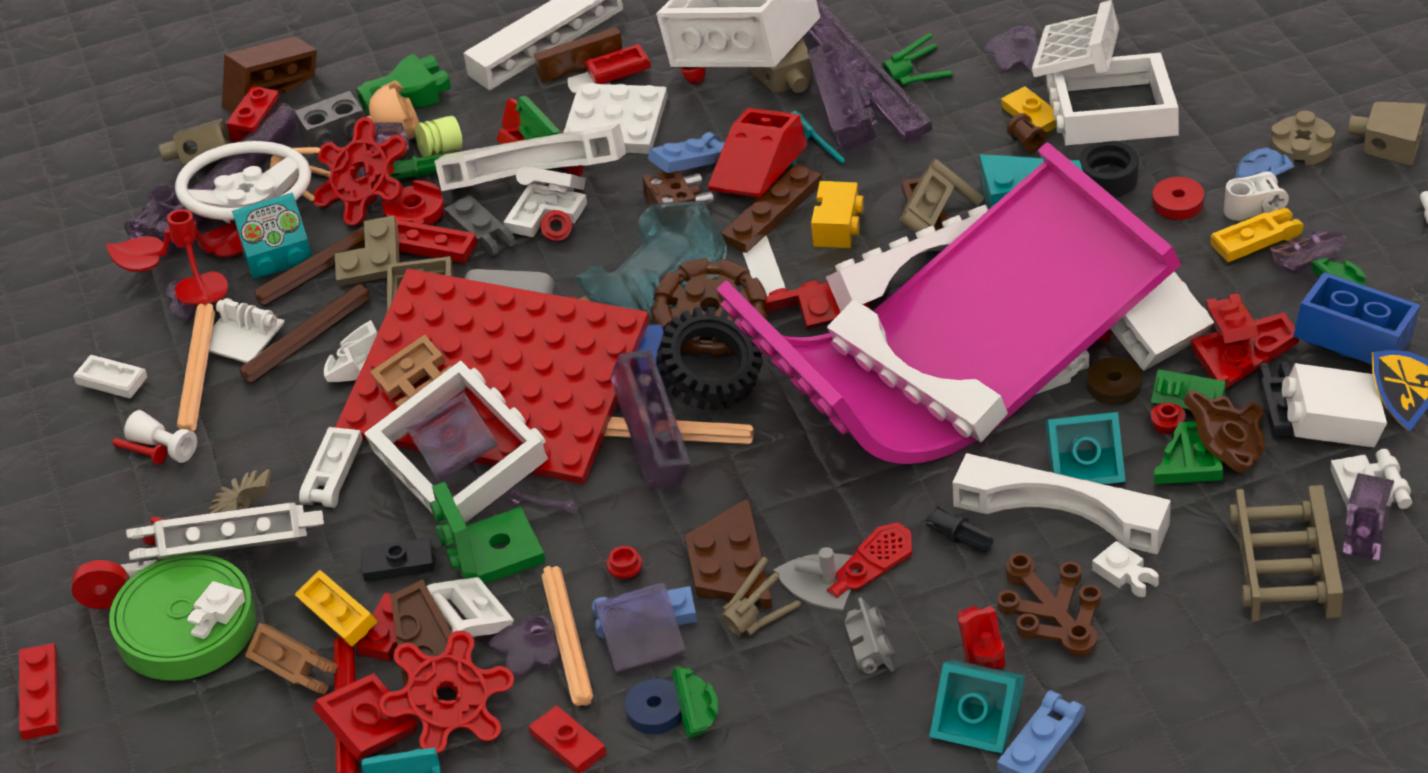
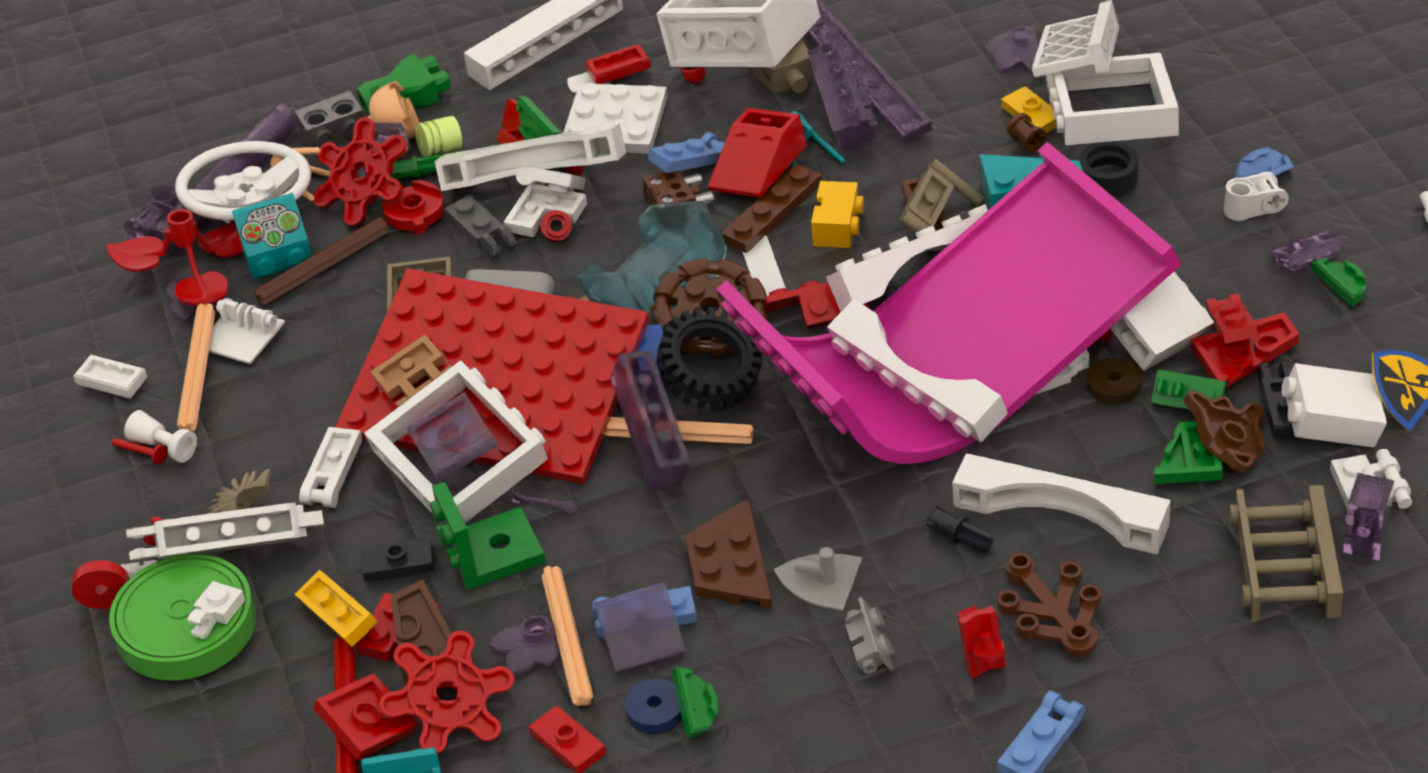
red plate [19,643,59,740] -> none
dark tan torso [159,118,231,165] -> none
reddish brown wedge [221,36,317,114] -> none
red bracket [226,86,279,143] -> none
reddish brown axle [239,284,370,383] -> none
medium nougat hinge [245,623,338,695] -> none
white brick [324,320,378,382] -> none
dark tan plate [335,215,400,287] -> none
red plate [397,220,477,263] -> none
white plate [427,577,514,637] -> none
reddish brown plate [534,27,623,83] -> none
red plate [607,546,642,579] -> none
dark tan plant [721,557,801,636] -> none
red piece [827,522,912,598] -> none
green plant [882,33,953,87] -> none
teal slope [929,660,1025,754] -> none
teal slope [1044,412,1126,484] -> none
white plate [1092,541,1159,598] -> none
red plate [1151,403,1186,434] -> none
red piece [1152,177,1204,220] -> none
yellow hinge [1210,207,1304,262] -> none
dark tan plate [1271,110,1335,165] -> none
blue brick [1293,272,1421,366] -> none
dark tan torso [1348,102,1426,166] -> none

